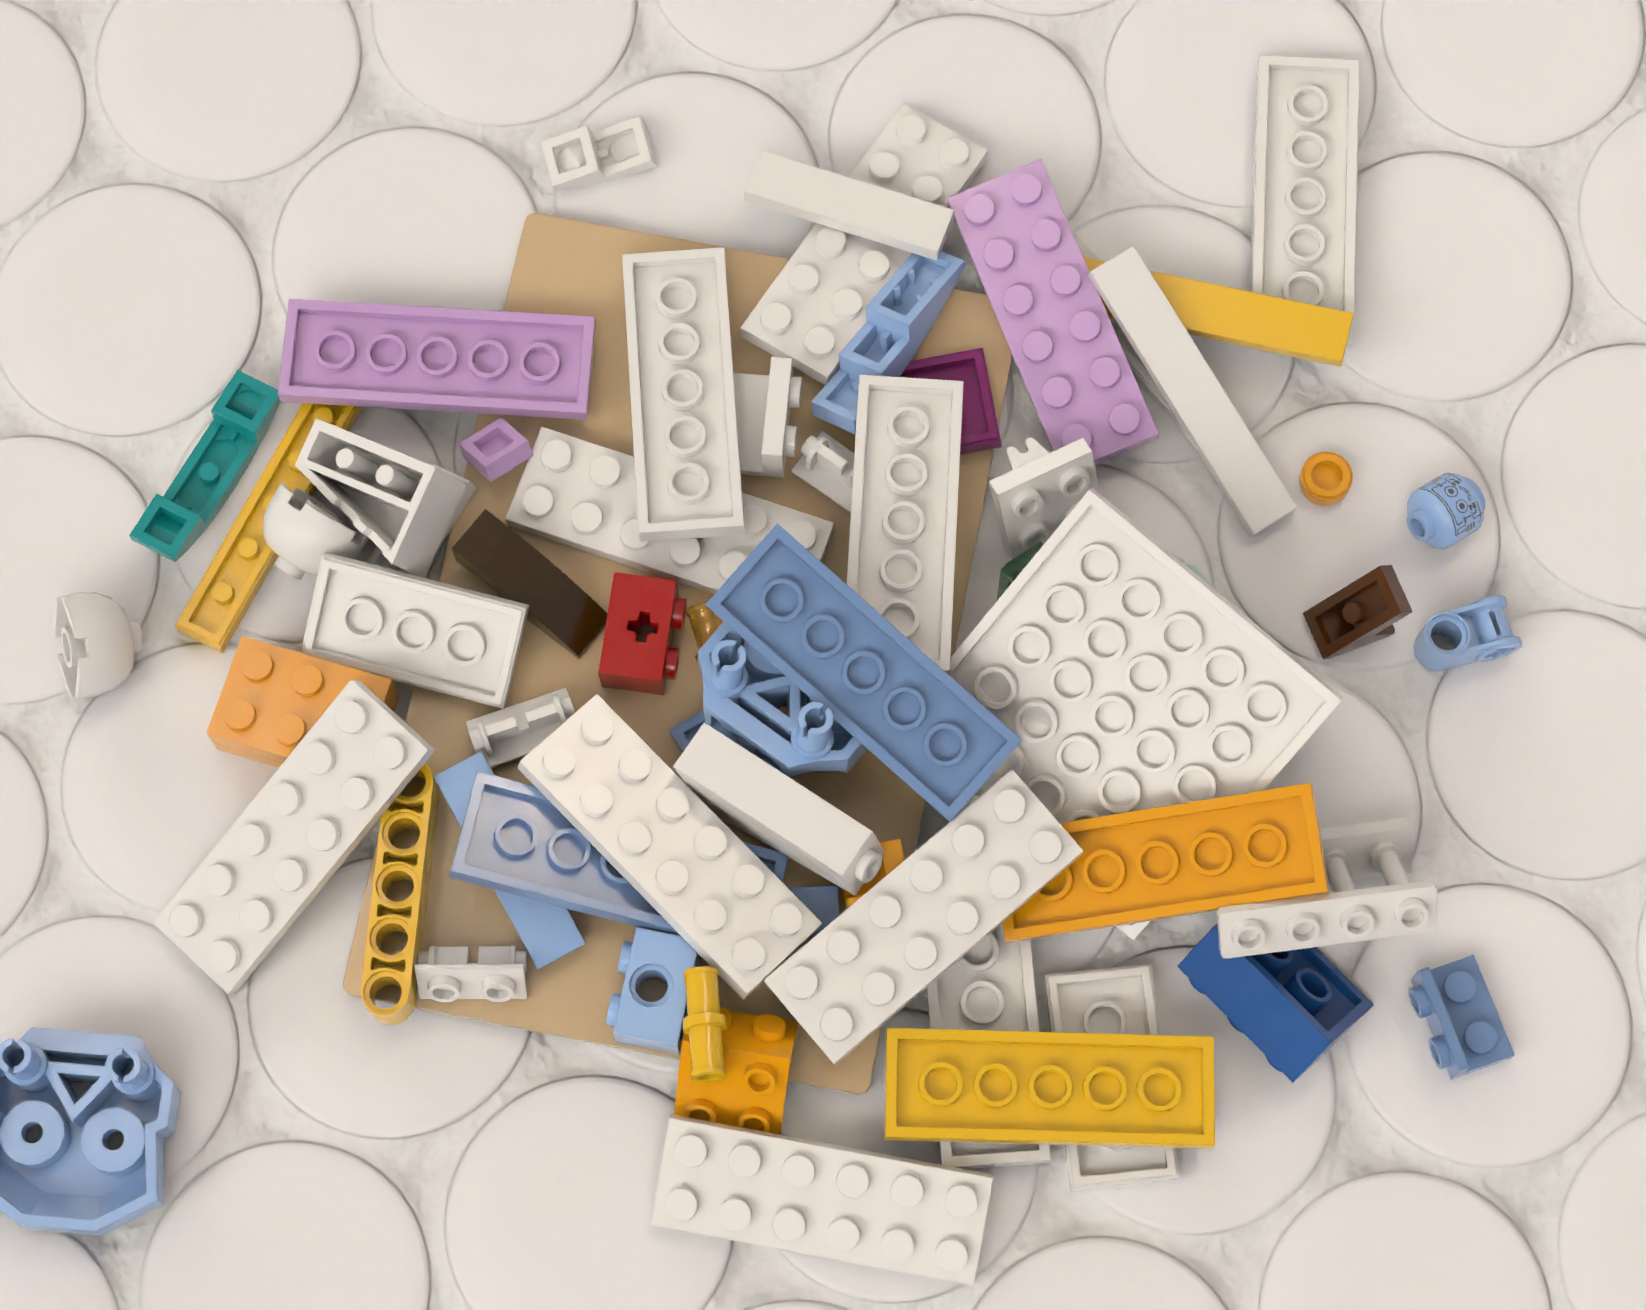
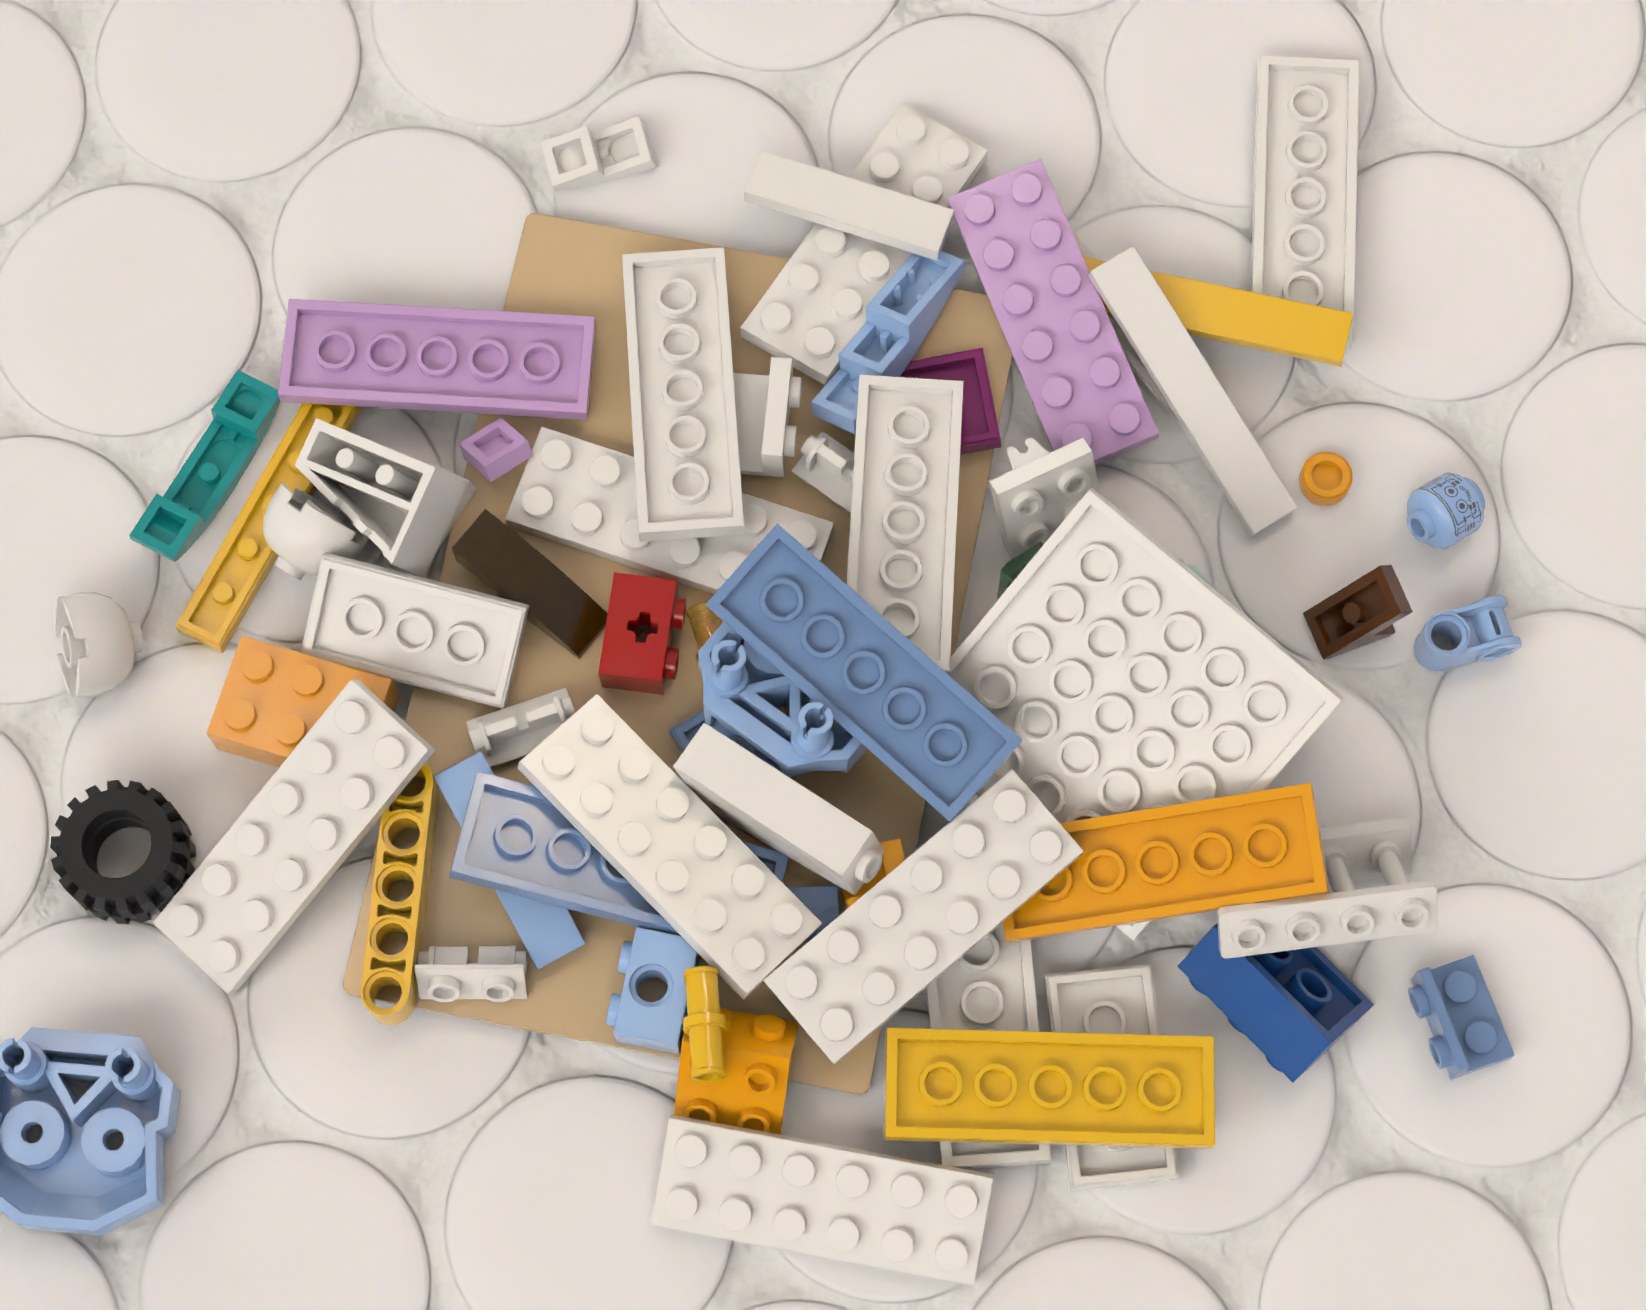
none -> black tyre [50,780,196,924]

